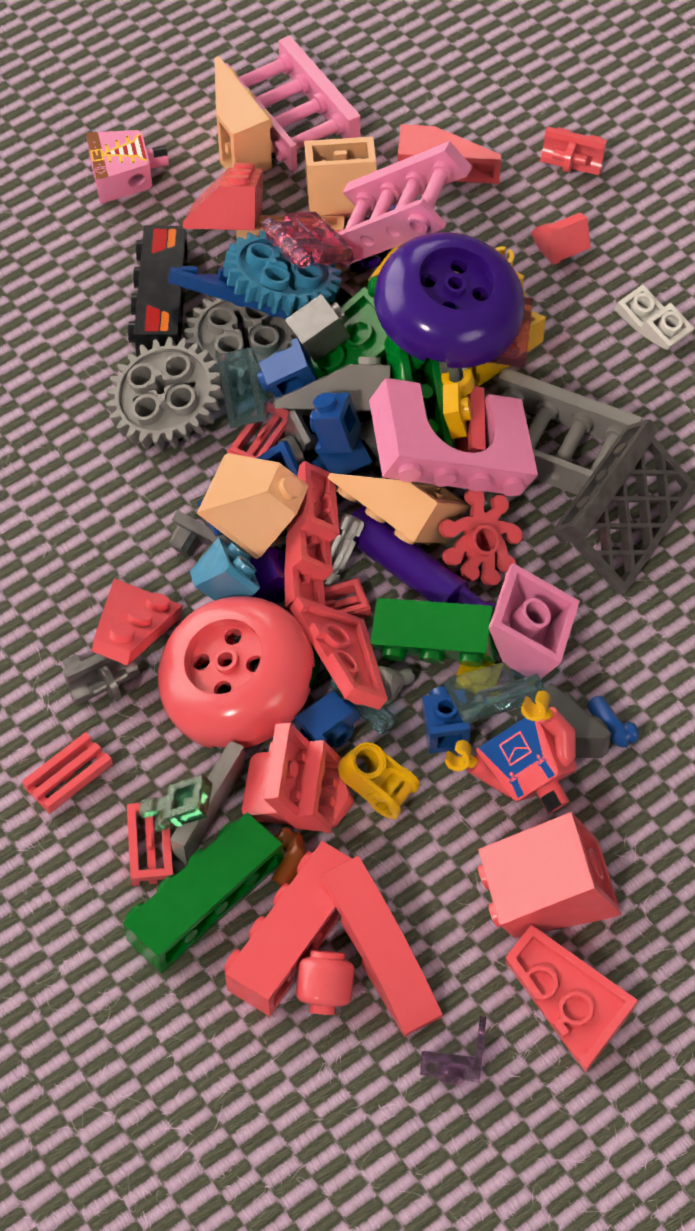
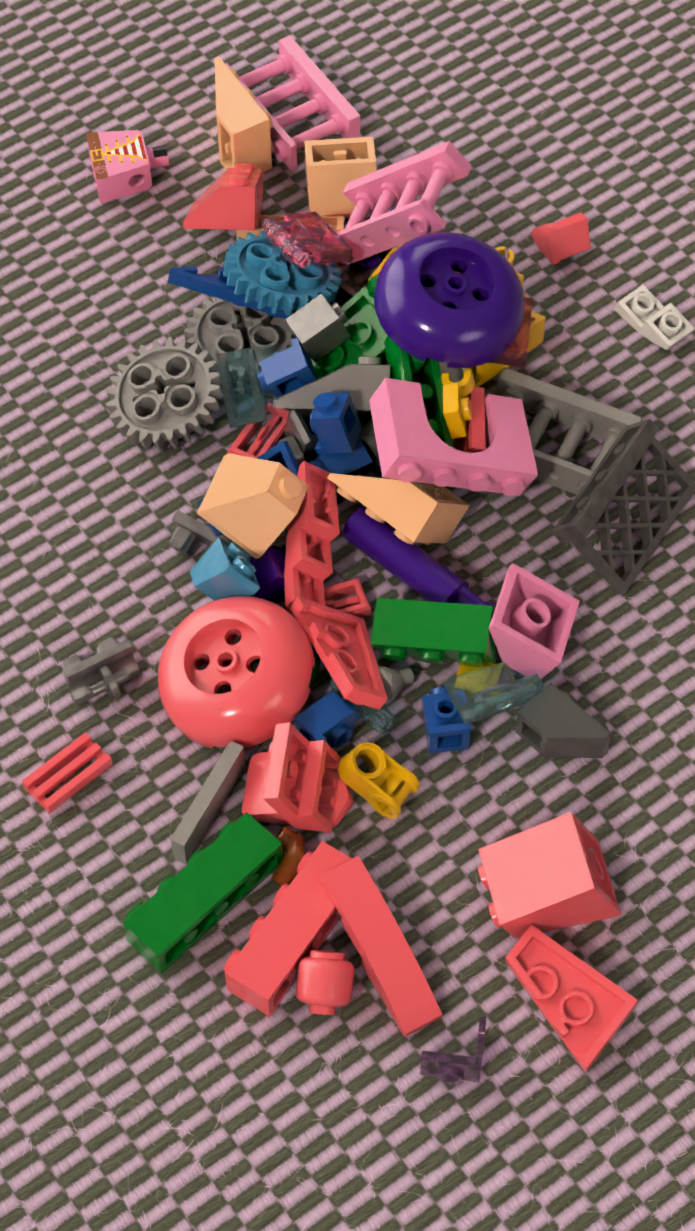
coral wing [92,578,183,666] -> none
coral tile [127,800,174,886] -> none
black brick [128,225,188,357] -> none
clear green plate [139,774,213,832] -> none
flat silver axle [323,514,364,587] -> none
coral slope [398,124,501,184] -> none
coral animal [438,490,522,586] -> none
torso [445,690,577,814] -> none
coral hips [540,127,607,176] -> none
blue arm [587,696,639,748] -> none

